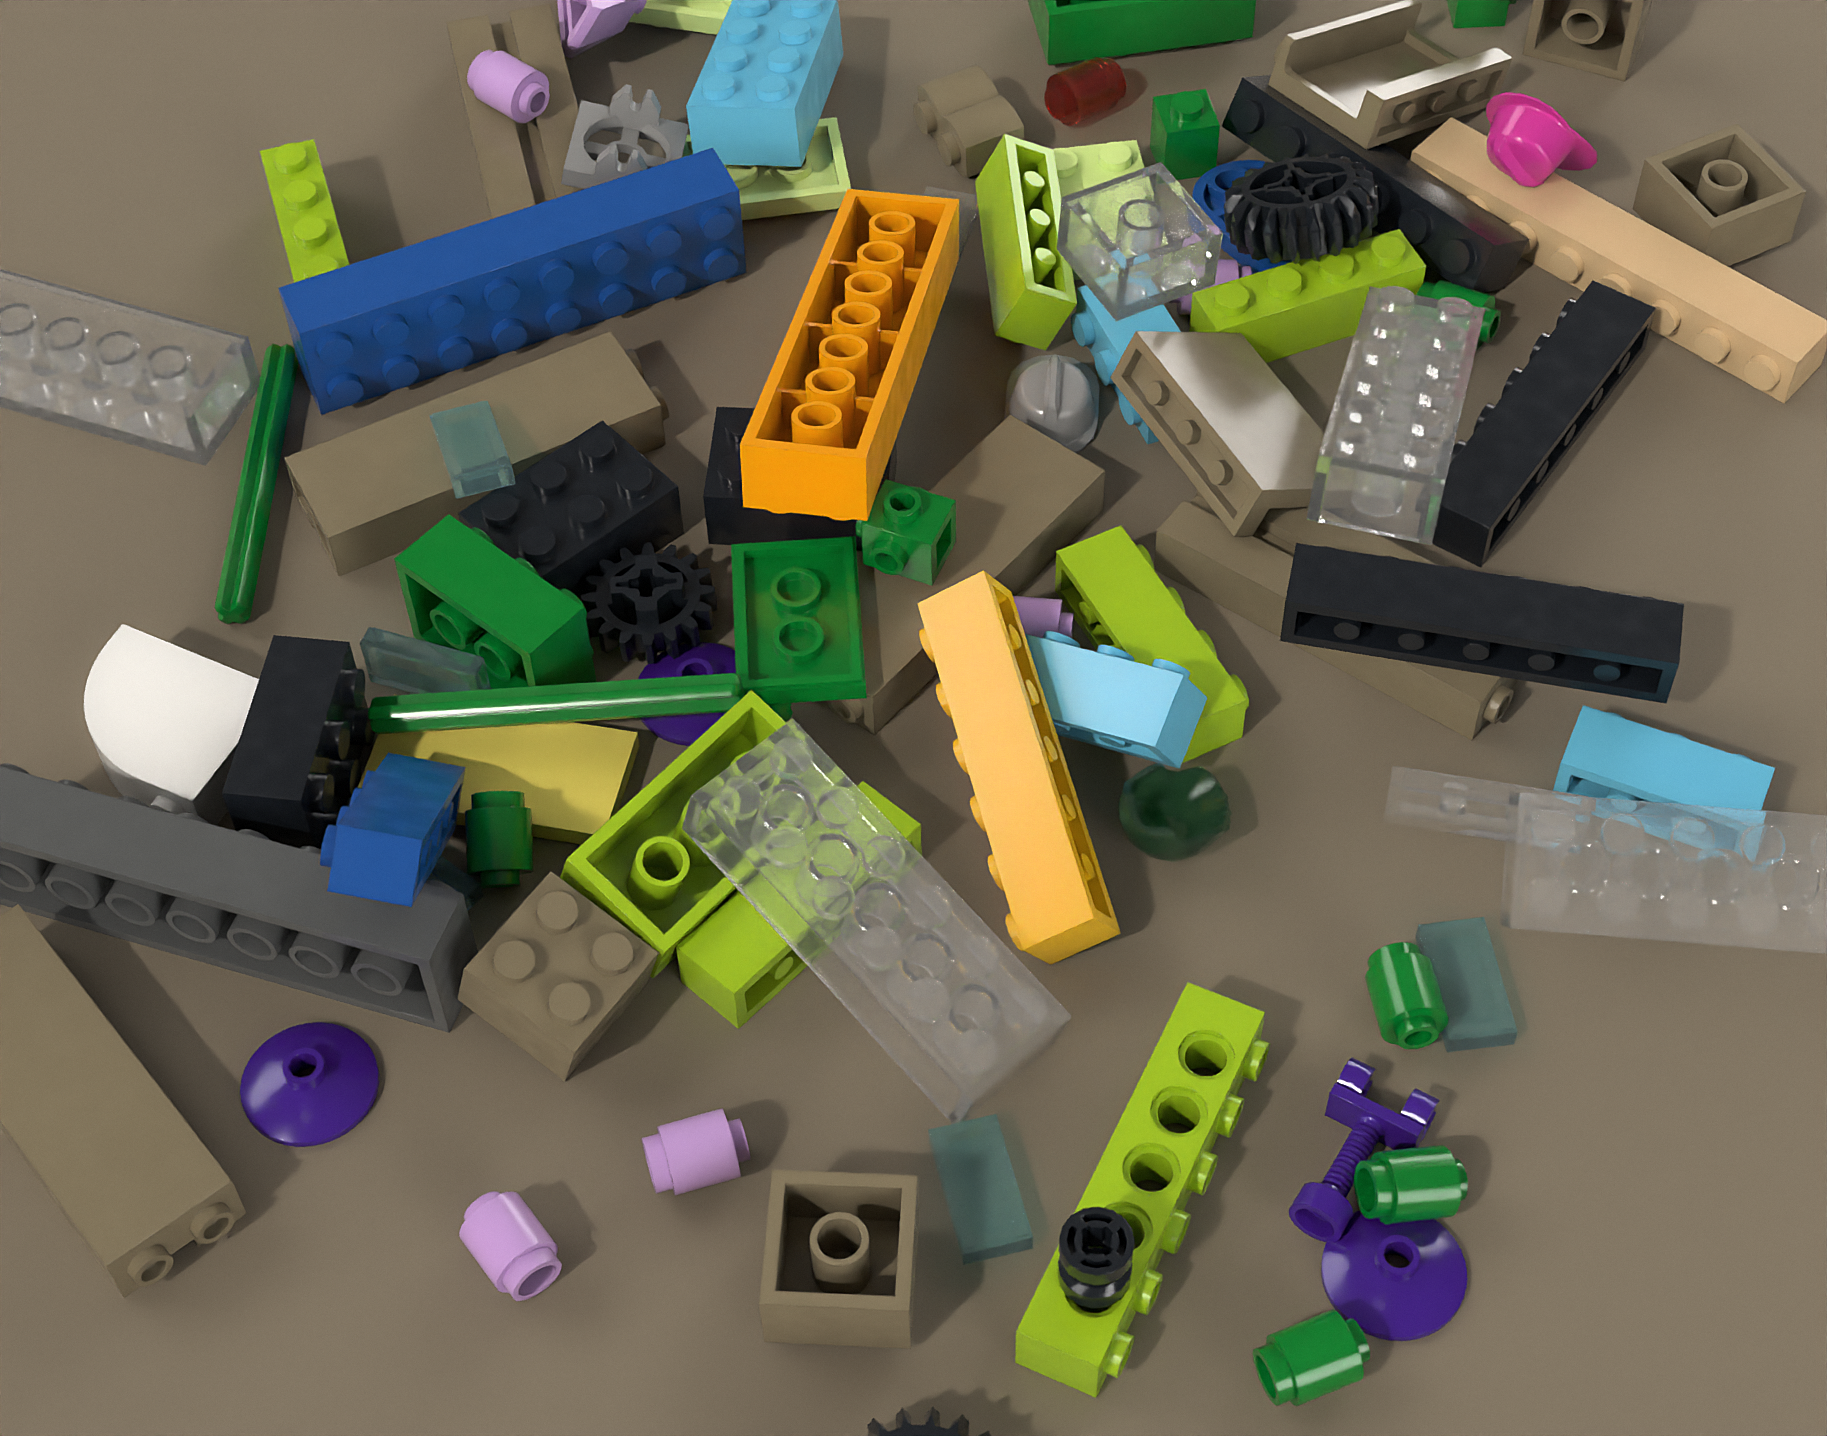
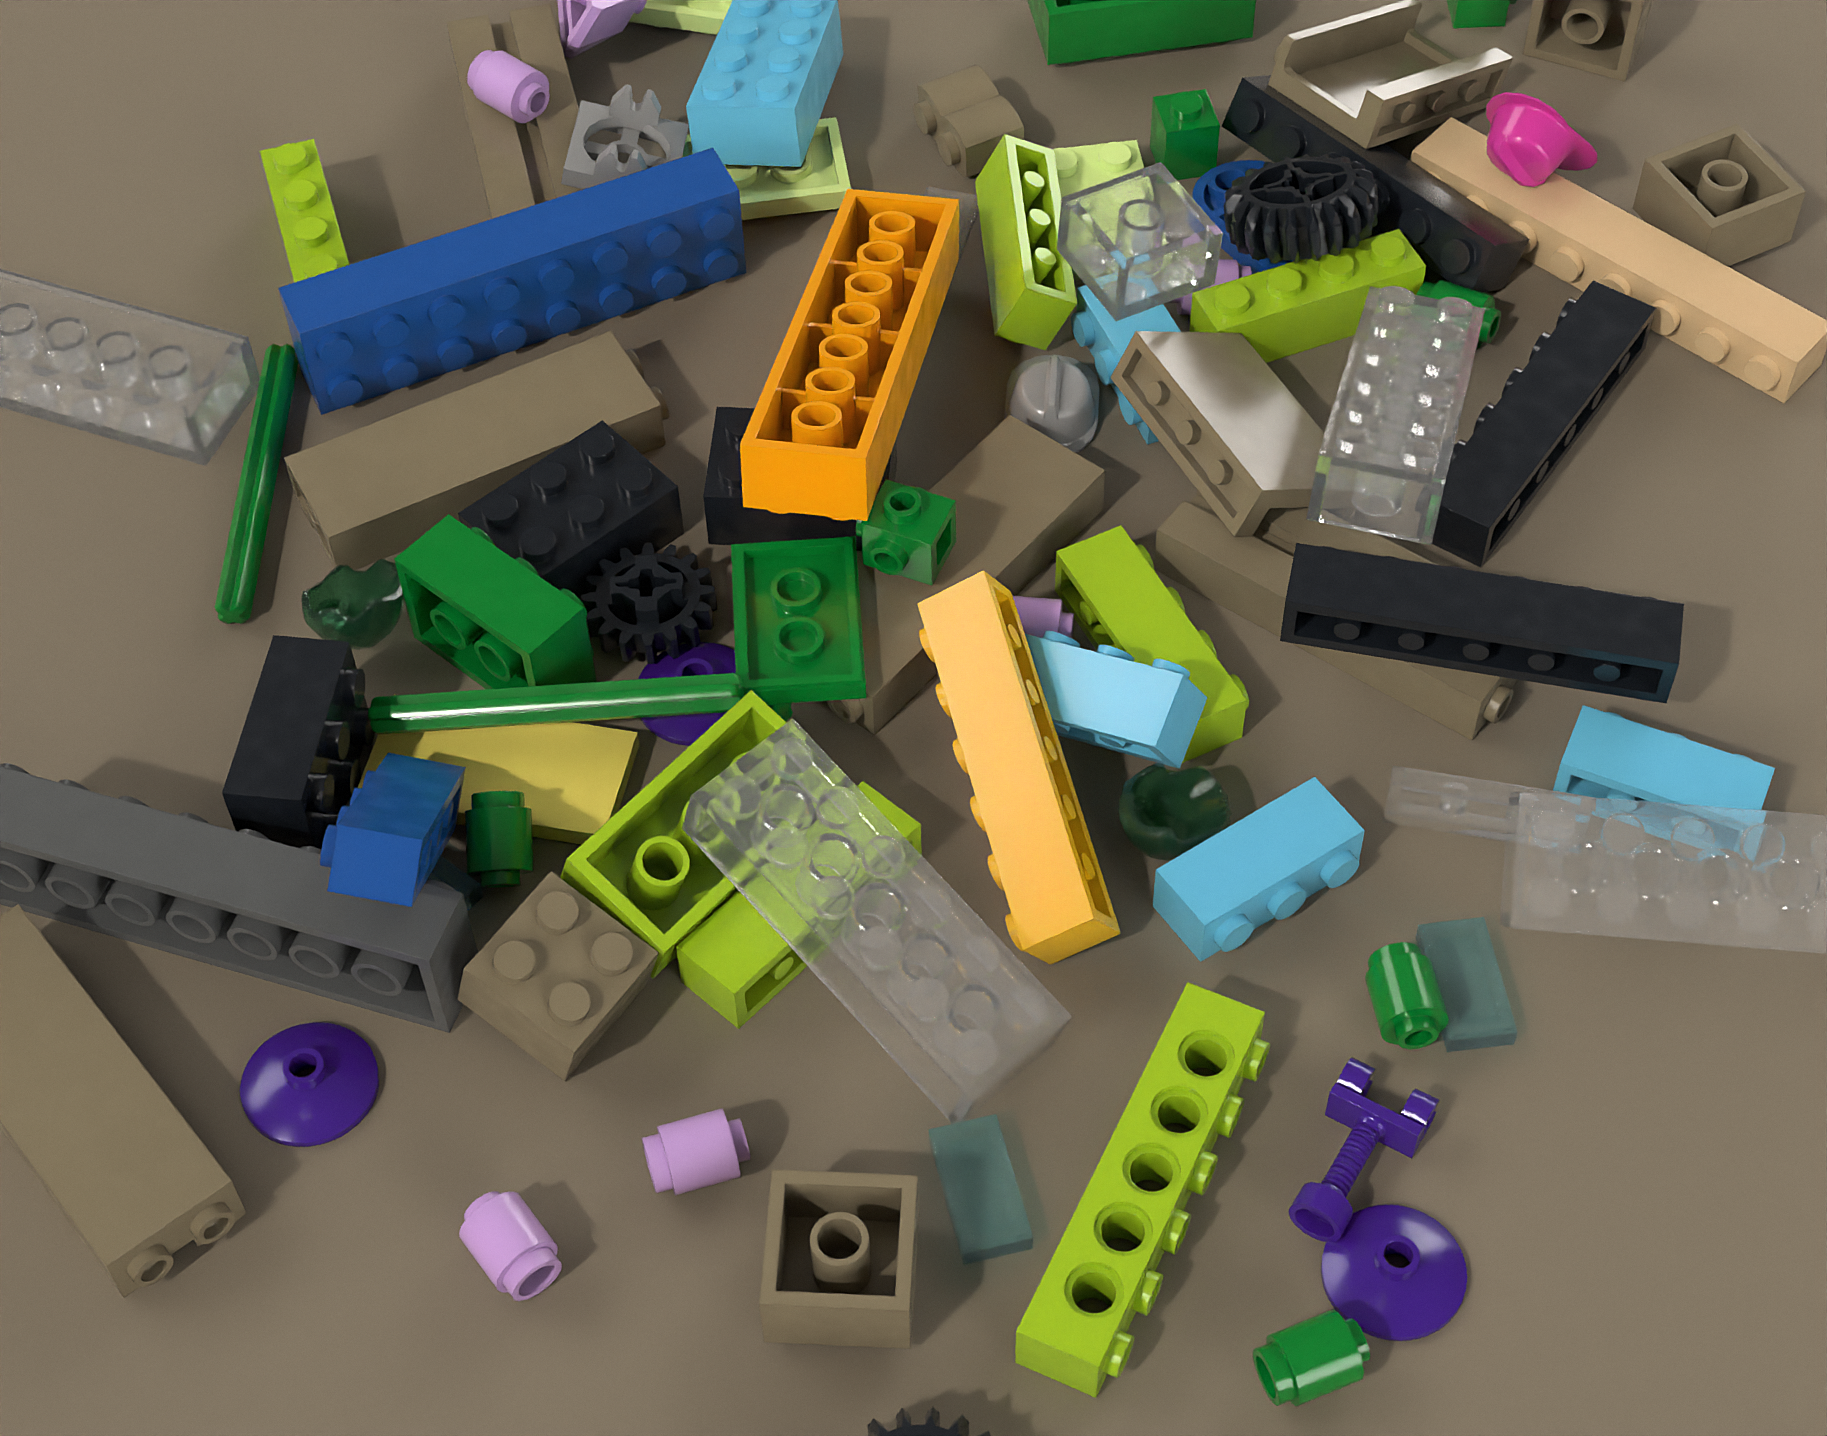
white brick [84,624,259,825] -> none
clear light blue tile [360,627,491,694] -> none
clear light blue tile [429,401,516,499] -> none
clear red brick [1044,57,1126,126] -> none
black wheel [1057,1207,1135,1308] -> none
green brick [1354,1145,1468,1224] -> none
none -> clear green hair [301,558,405,650]
none -> medium azure brick [1152,777,1365,962]

